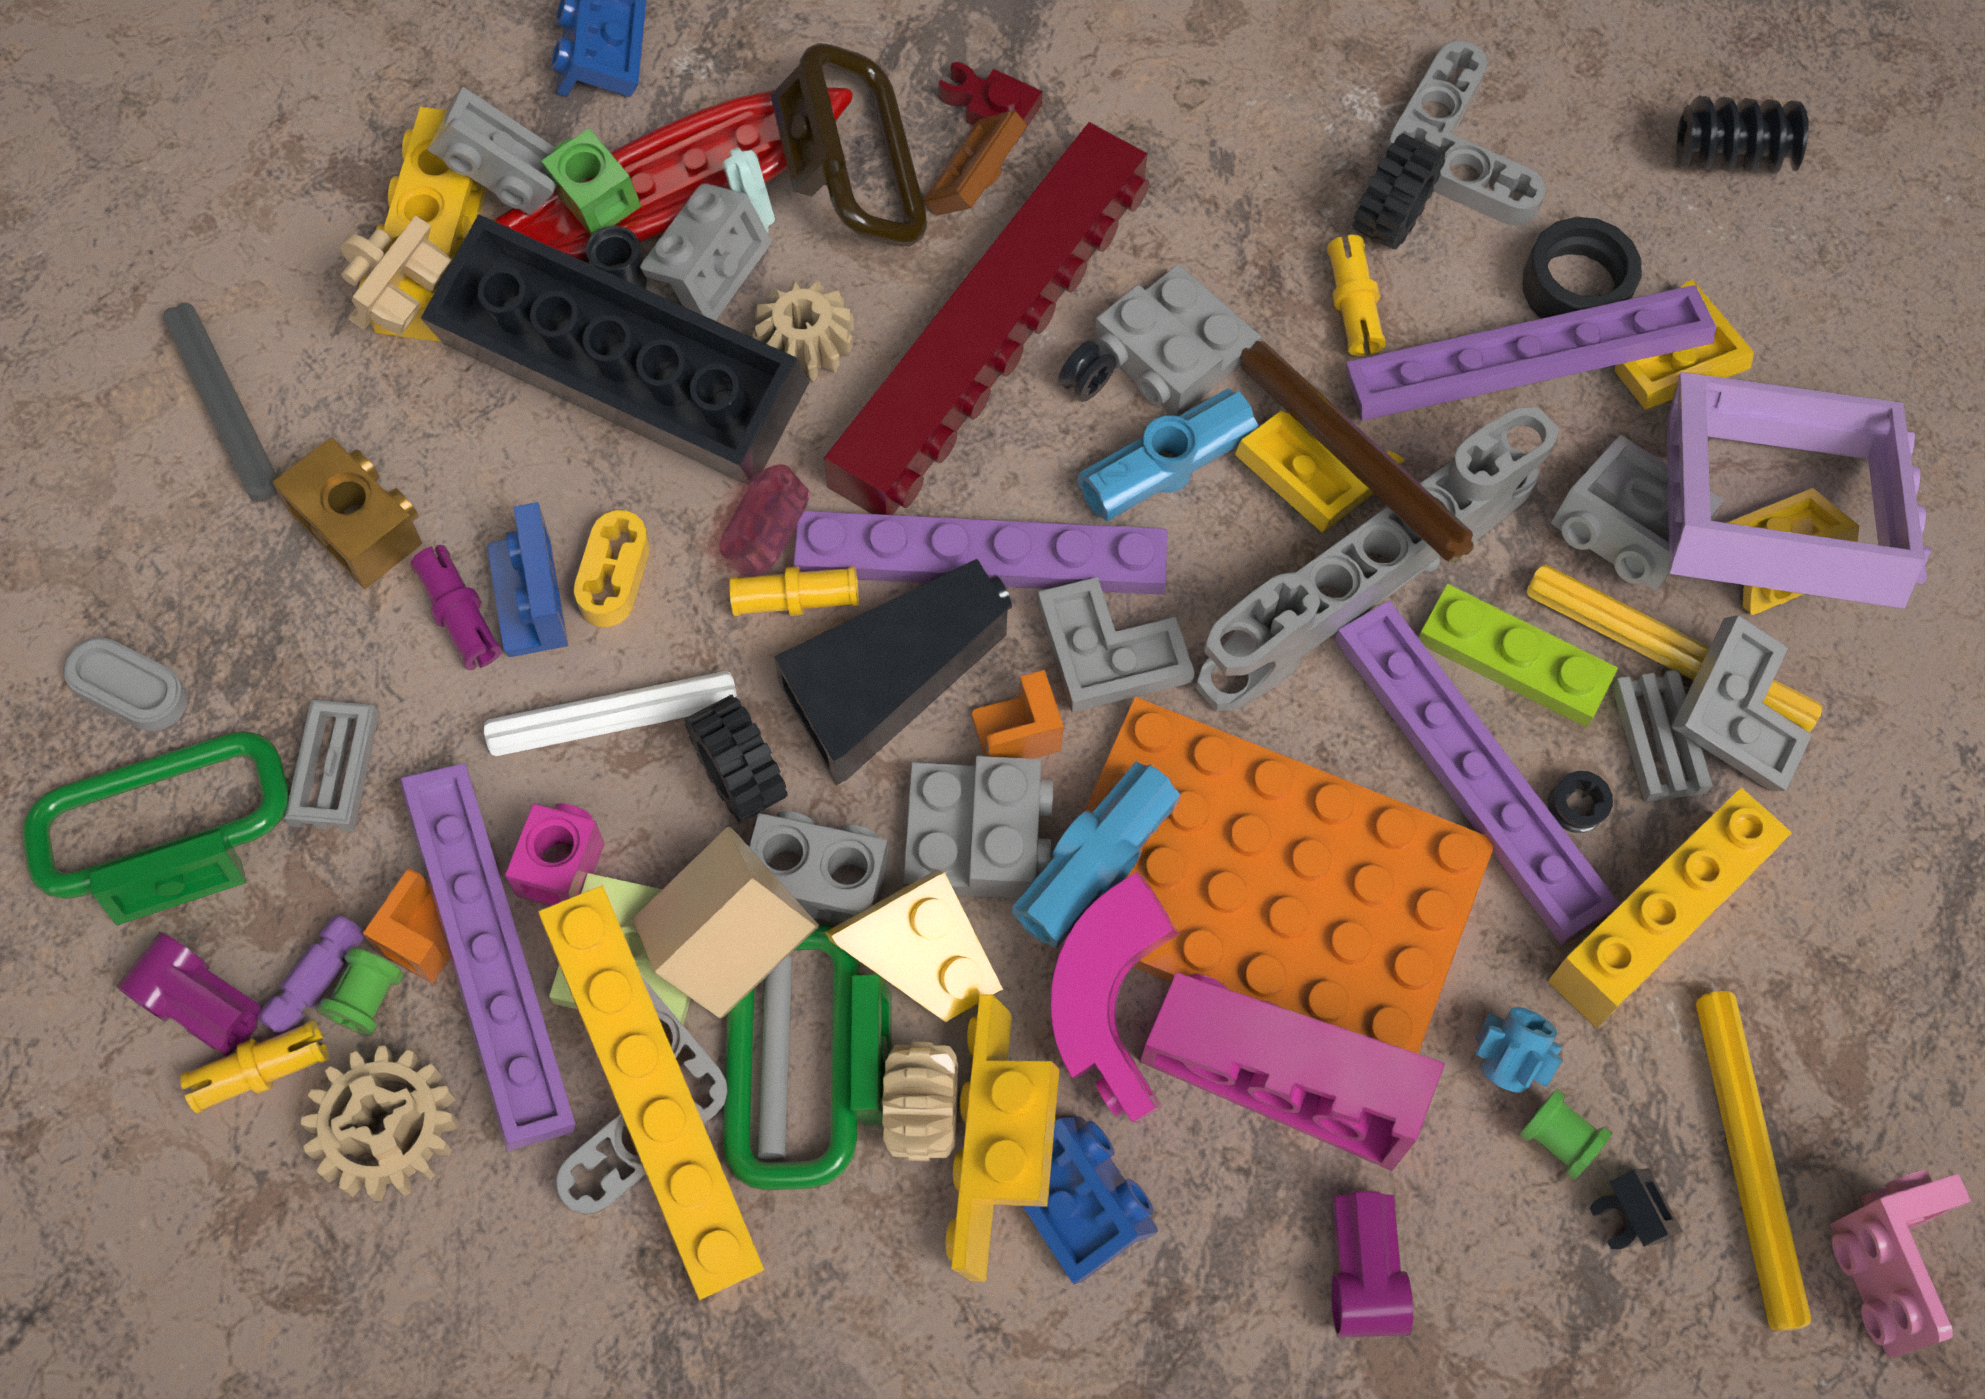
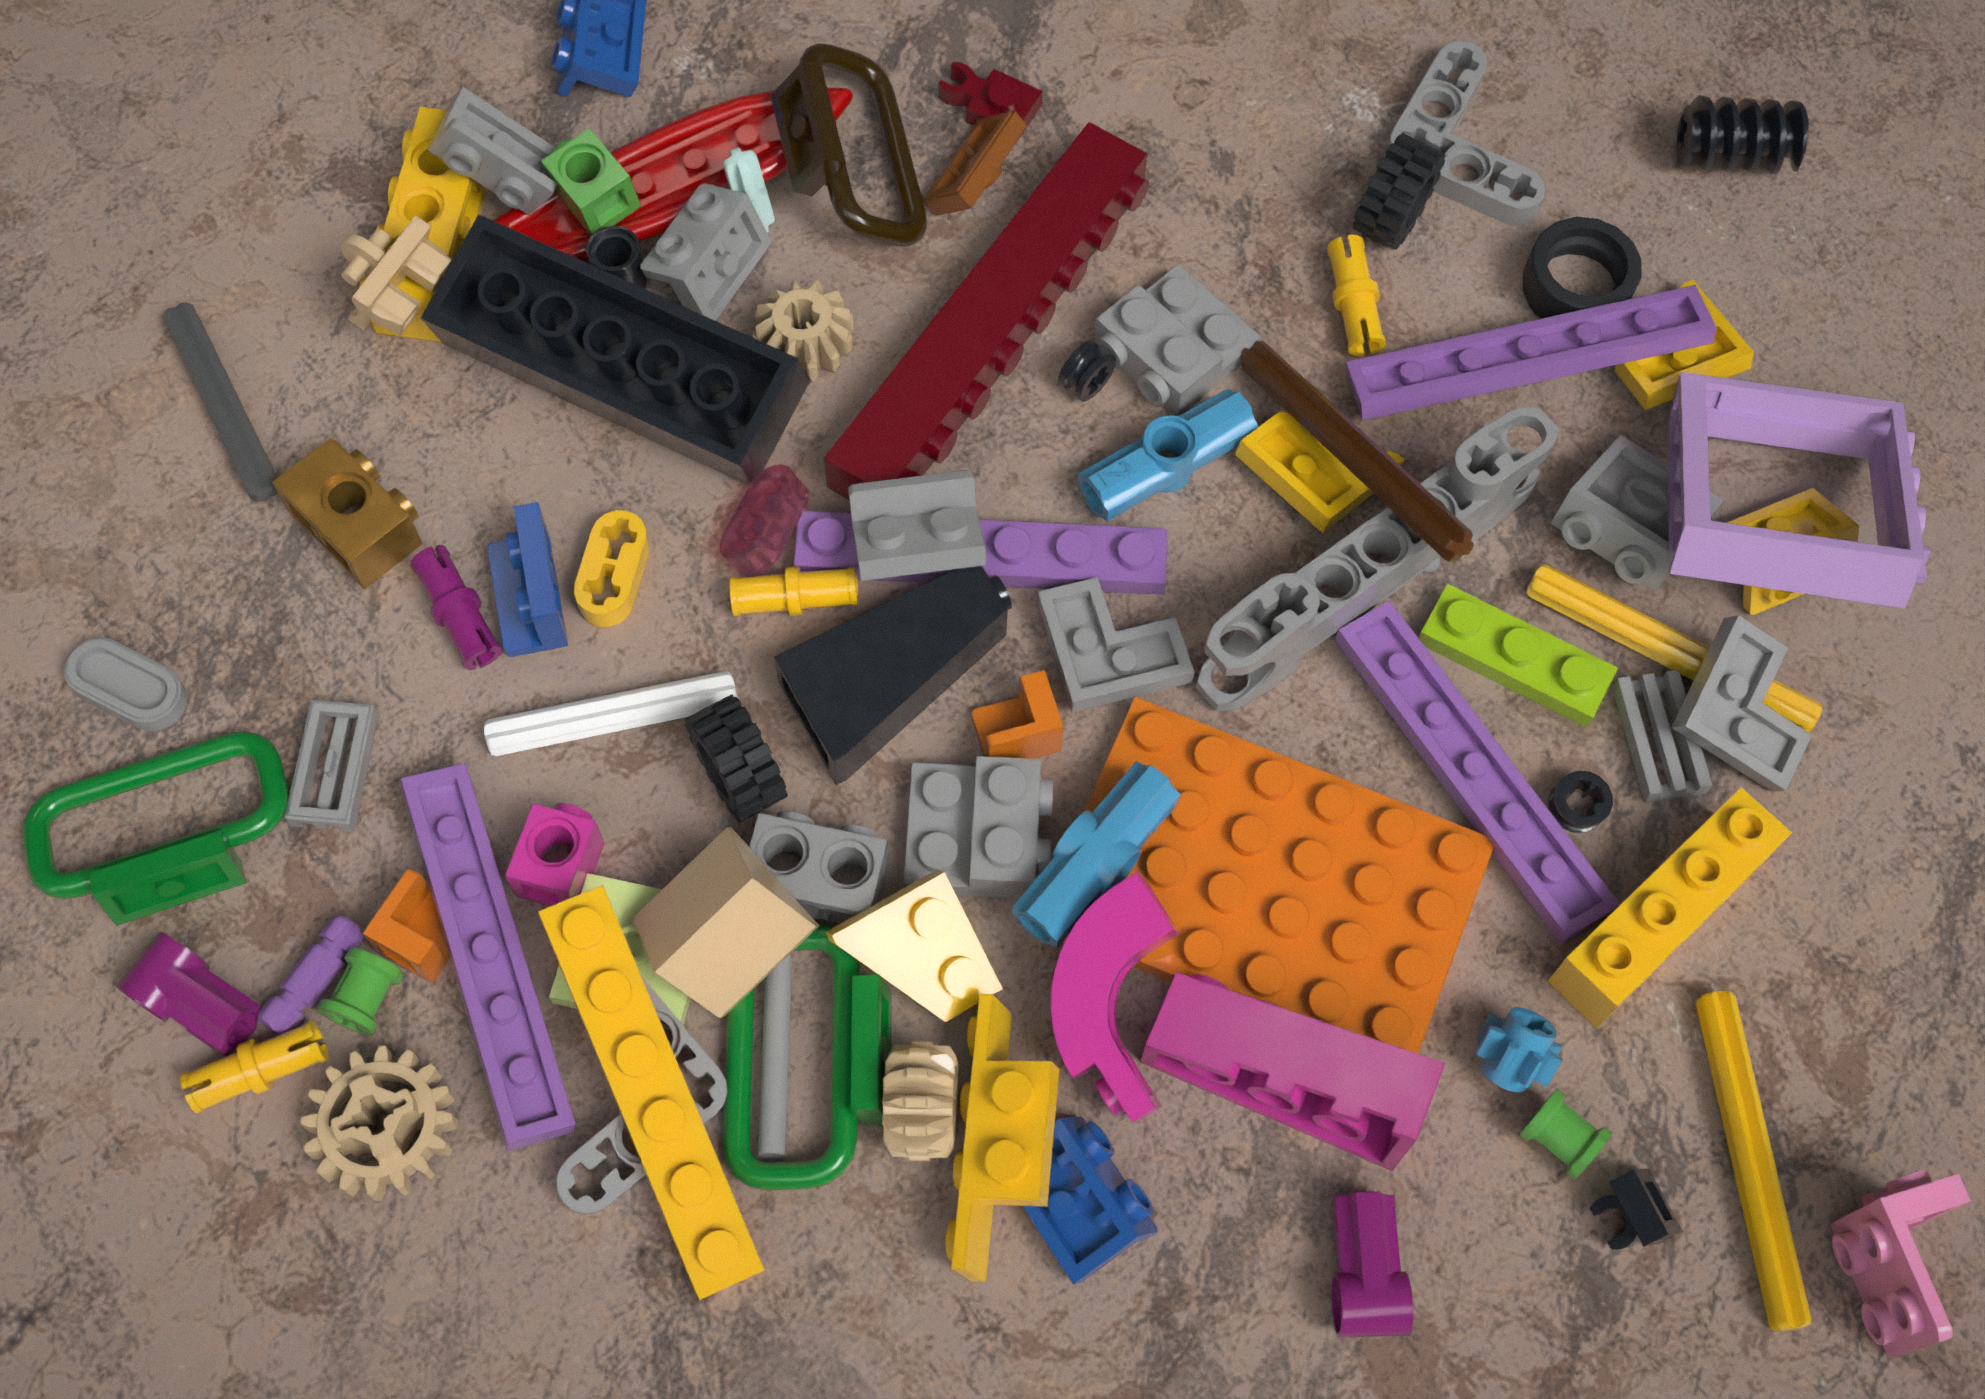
none -> light grey bracket [848,470,986,581]

